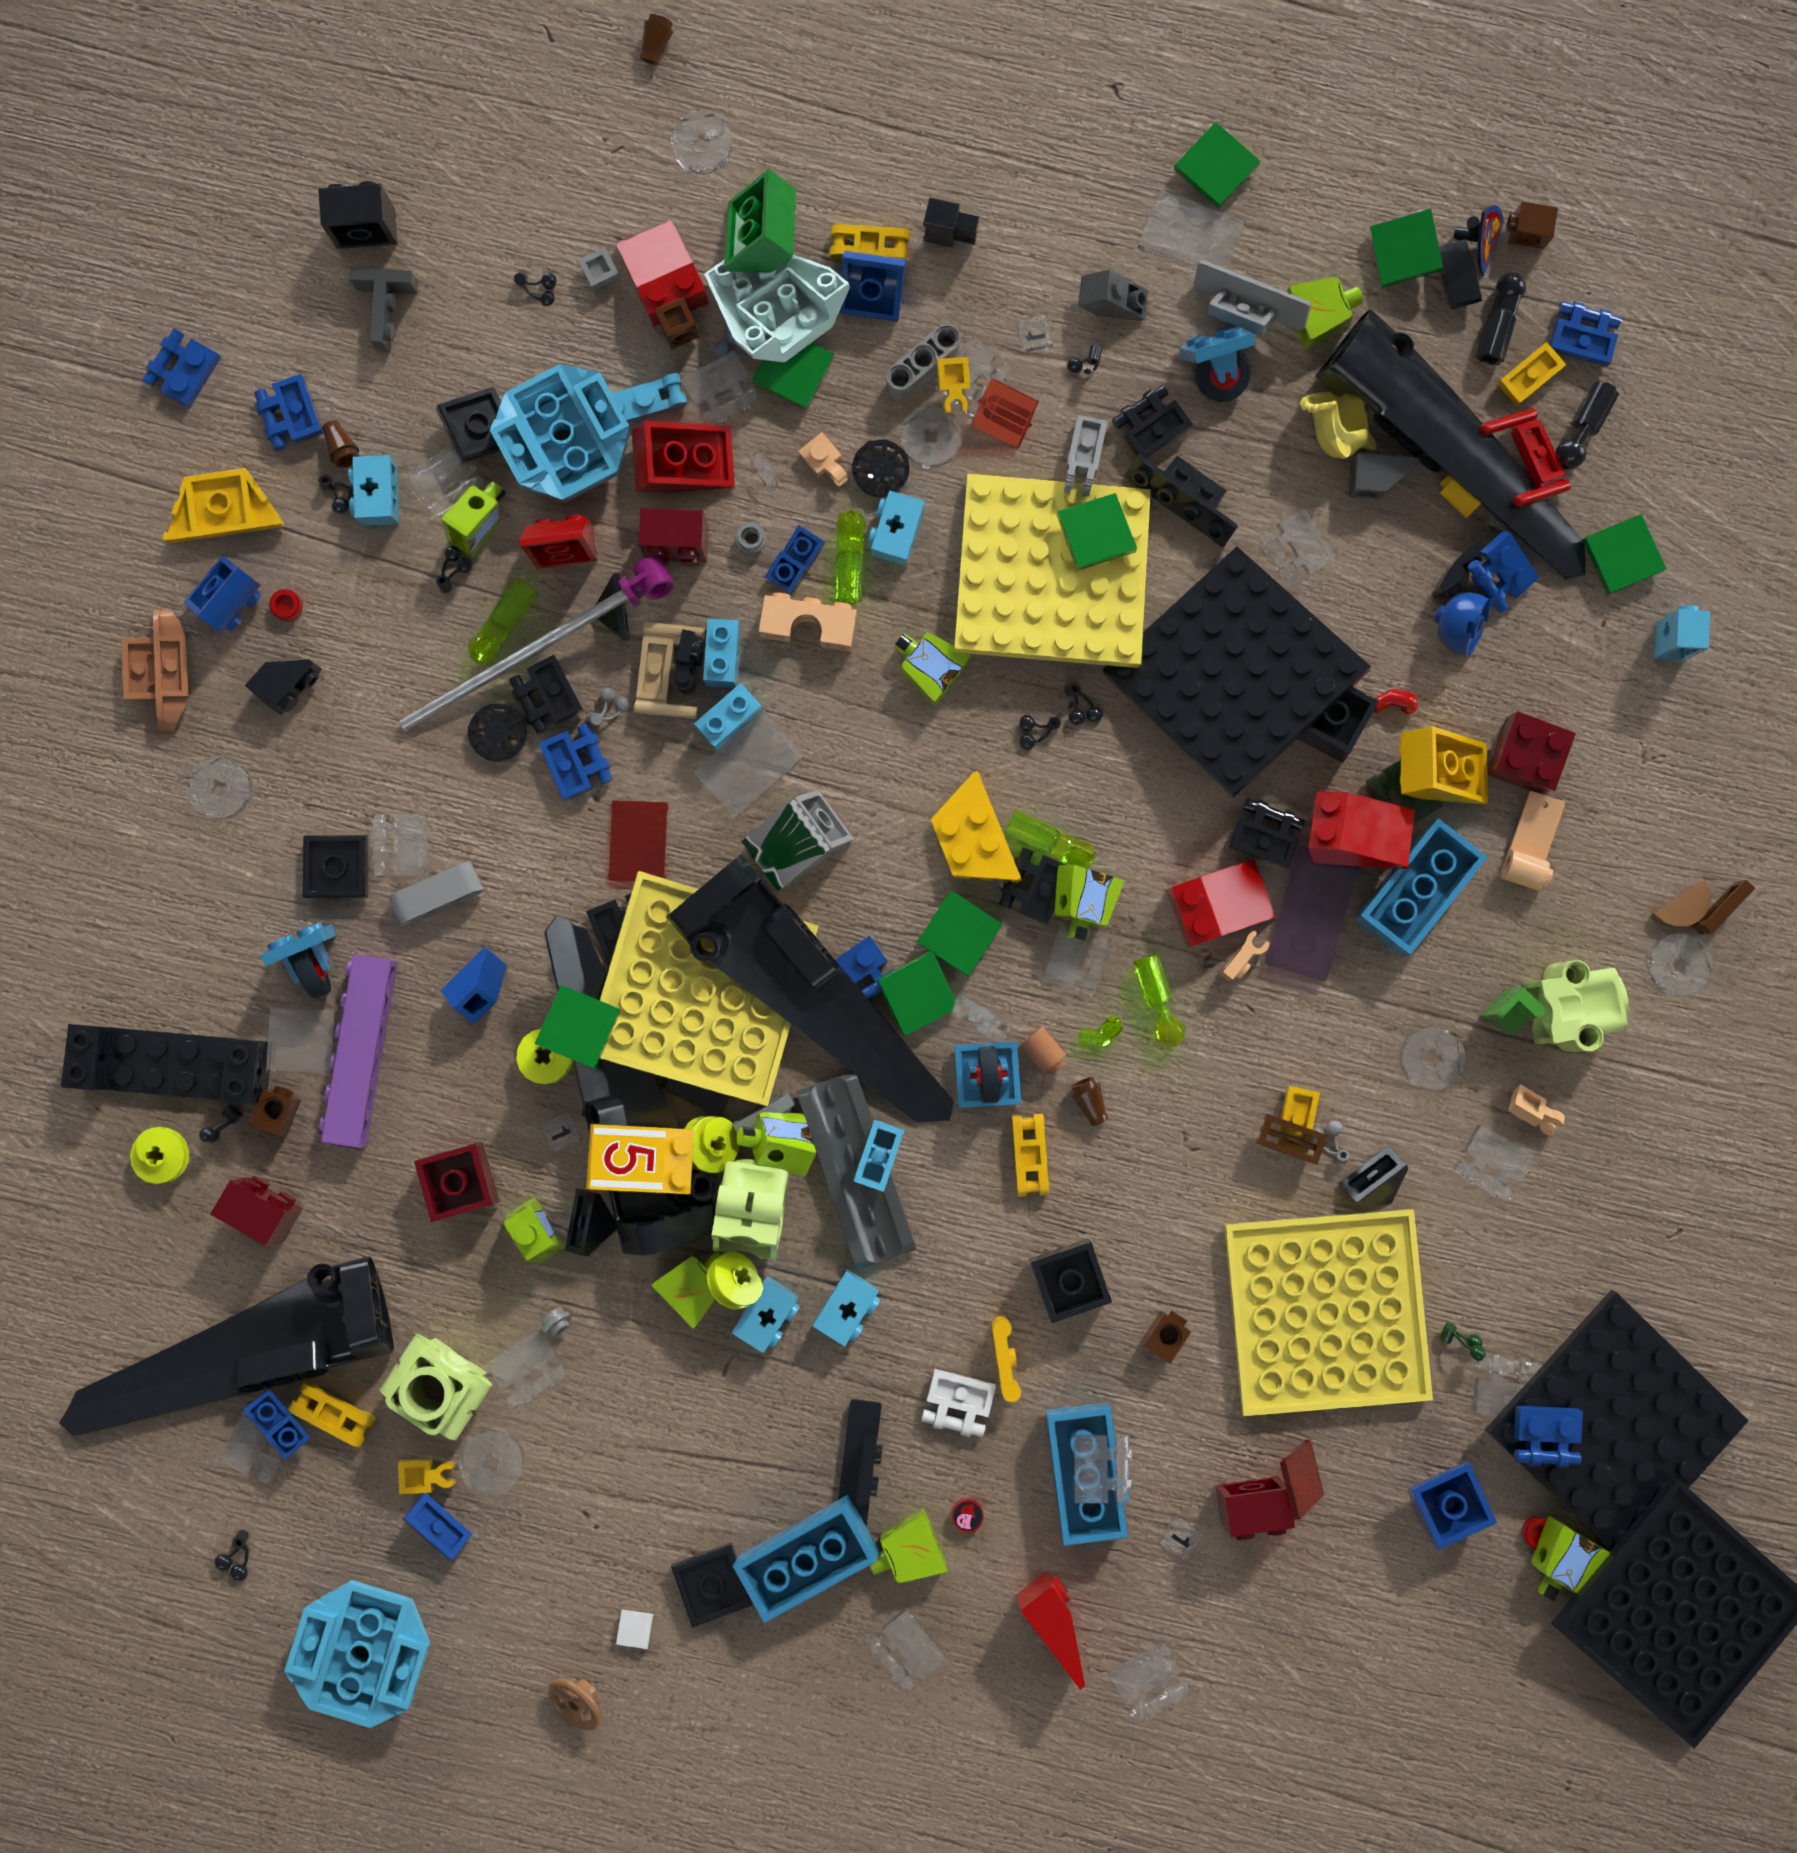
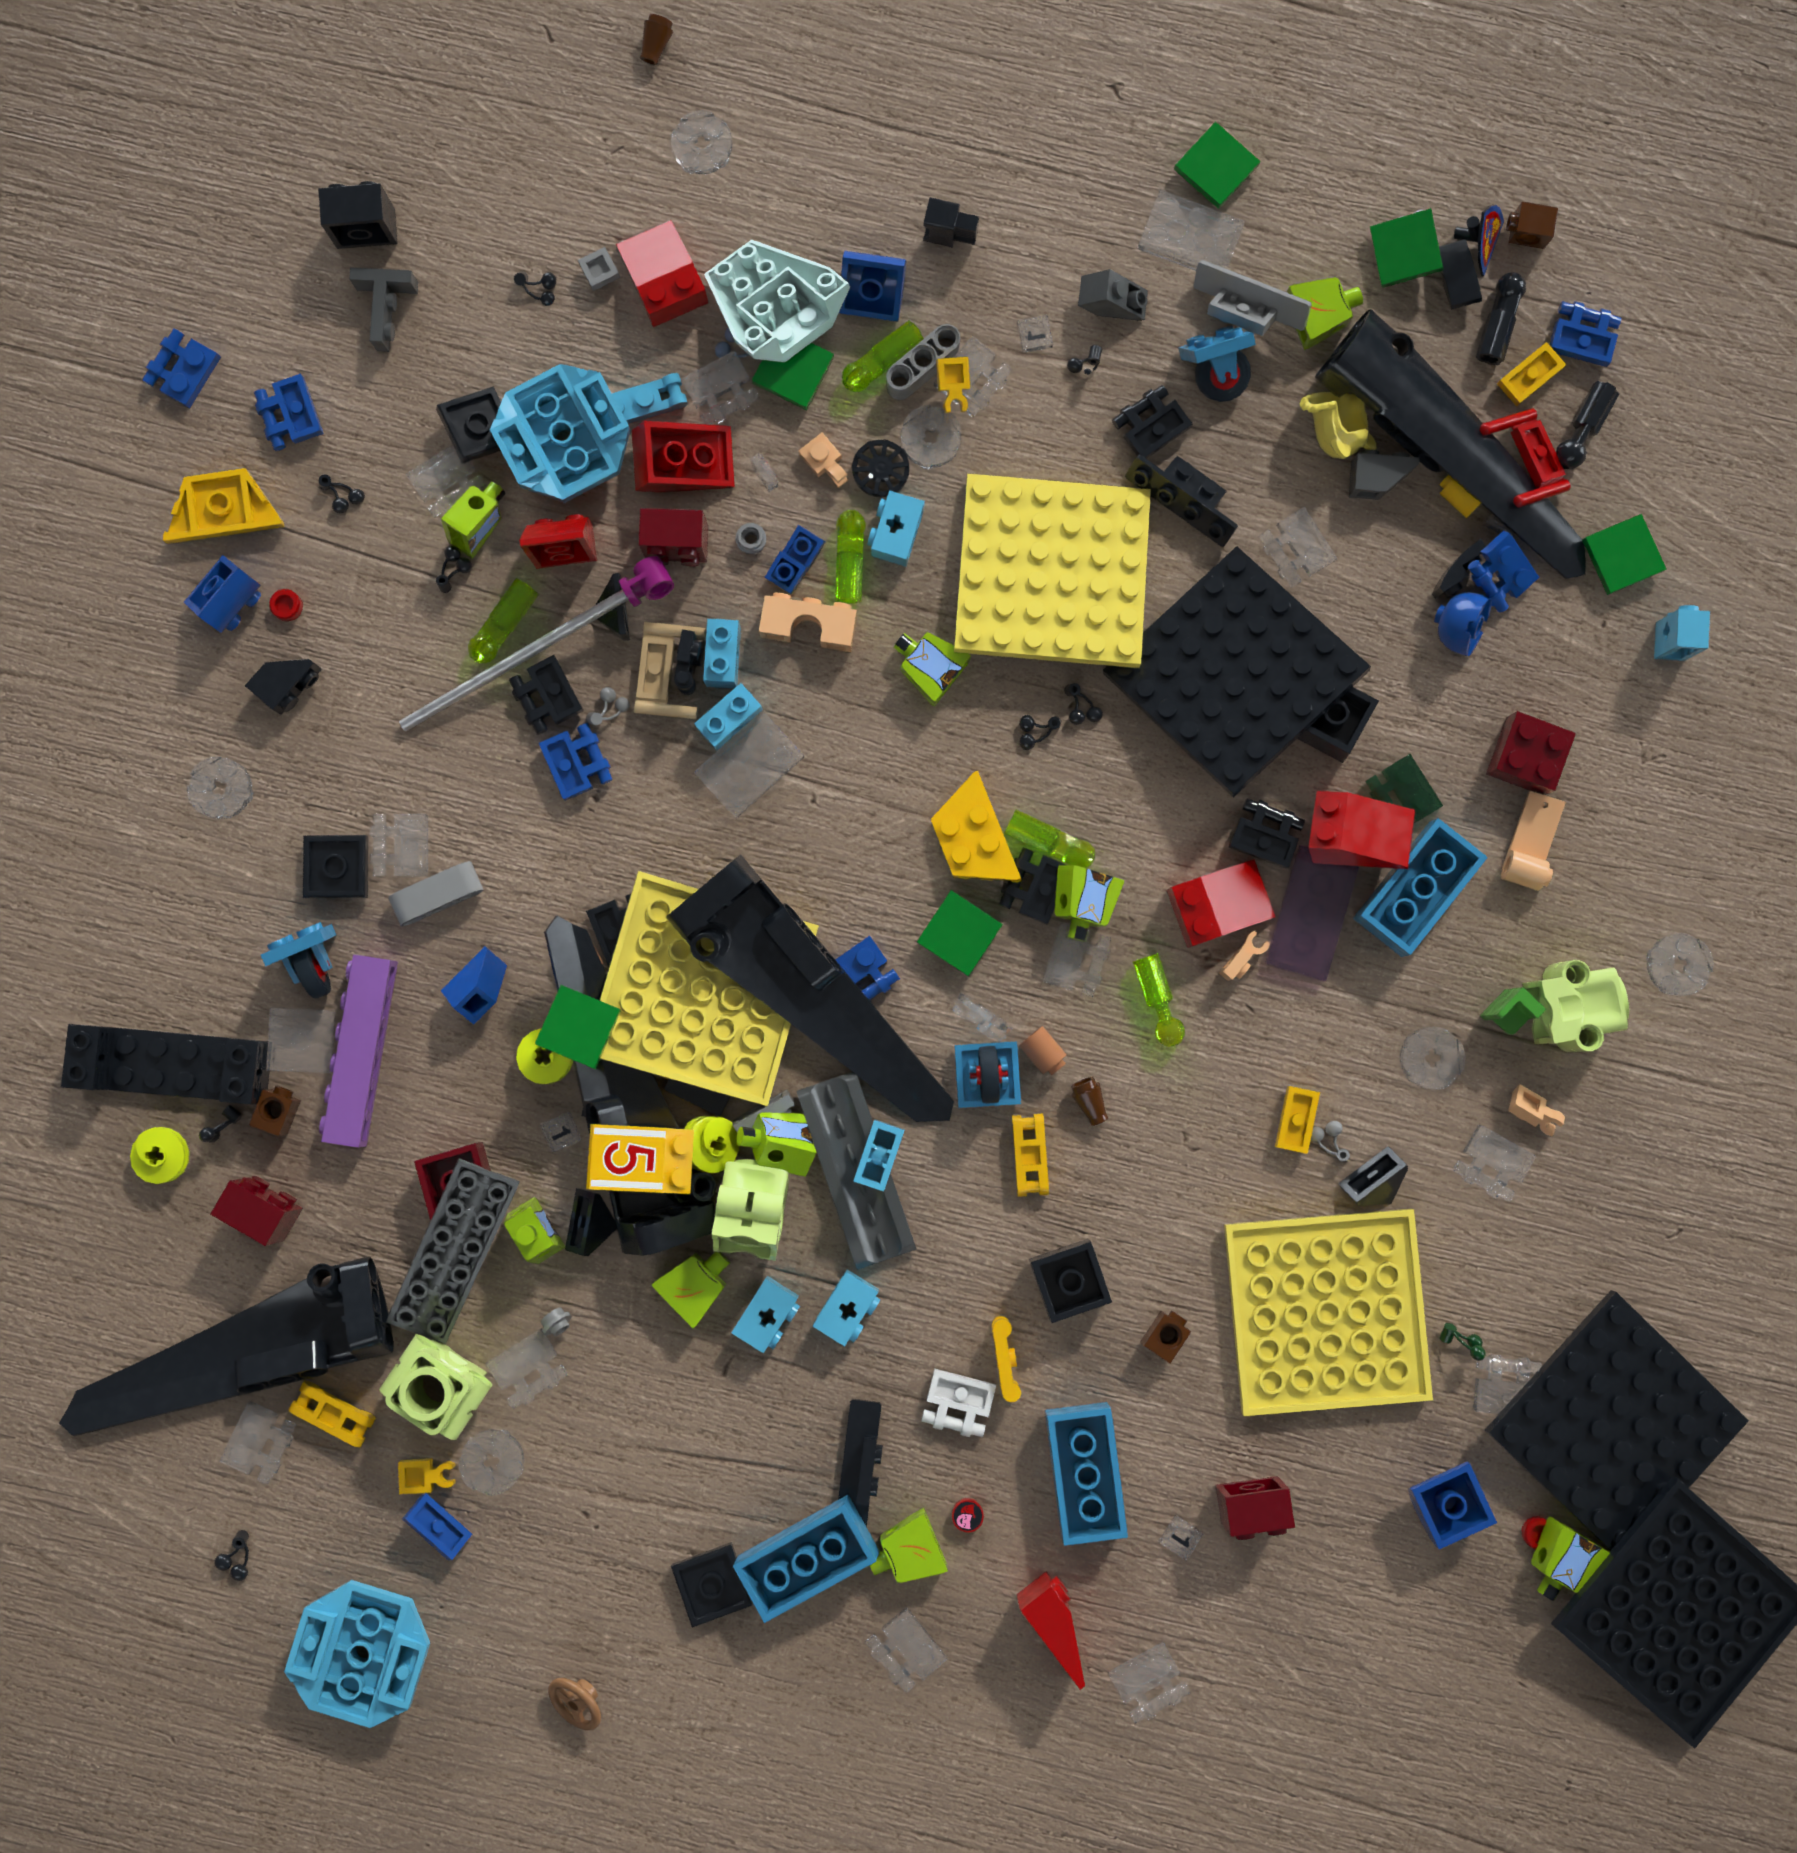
nougat plate [121,610,189,732] -> none
blue slope [243,1388,311,1460] -> none
reddish brown cone [322,420,359,468] -> none
medium azure brick [349,455,399,526] -> none
black wheel [468,704,527,762] -> none
clear red piece [608,800,669,882] -> none
white tile [616,1609,654,1649] -> none
reddish brown brick [655,297,699,350] -> none
neon yellow piece [706,1251,763,1310] -> none
green slope [724,169,796,272] -> none
slope [741,790,854,891] -> none
yellow plate [829,224,910,263] -> none
green tile [876,951,959,1036] -> none
clear red piece [971,378,1039,448] -> none
green tile [1056,493,1137,571] -> none
light grey hinge [1064,415,1108,497] -> none
clear plate [1074,1435,1132,1503] -> none
clear neon green arm [1079,1015,1123,1047] -> none
reddish brown tile [1256,1114,1327,1165] -> none
clear red piece [1280,1439,1324,1520] -> none
red arm [1374,688,1418,715] -> none
yellow slope [1399,726,1488,805] -> none
blue plate [1514,1406,1583,1468] -> none
medium nougat tile [1651,879,1711,927] -> none
reddish brown tile [1692,880,1755,935] -> none
none -> dark grey plate [386,1158,520,1344]
none -> clear neon green piece [841,320,924,393]

